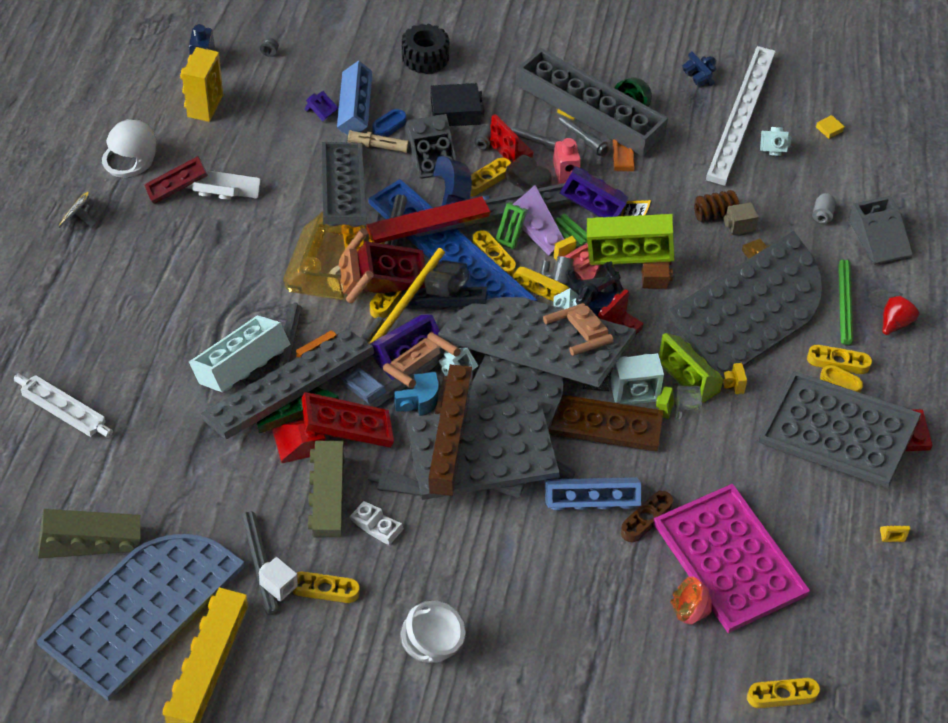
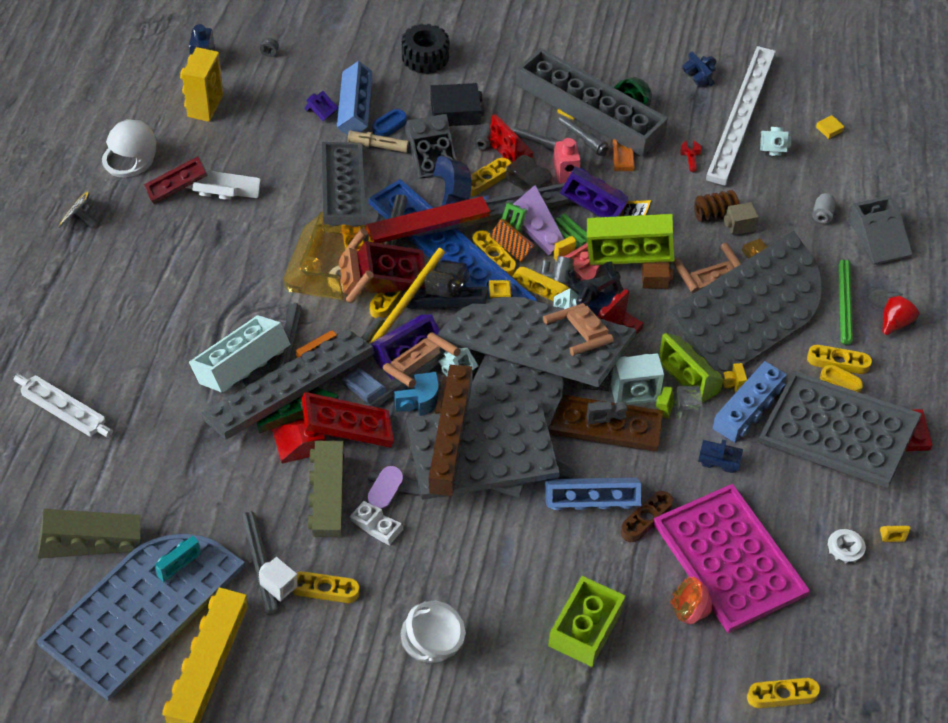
none -> teal plate [155,536,201,582]
none -> lavender tile [368,466,403,510]
none -> tile [489,219,534,262]
none -> yellow tile [489,280,511,299]
none -> lime brick [548,576,626,667]
none -> dark grey plate [587,401,627,424]
none -> nougat plate [672,243,741,294]
none -> red bar [680,141,701,172]
none -> dark blue hips [698,439,743,473]
none -> medium blue brick [712,361,787,443]
none -> white gear [827,529,866,564]

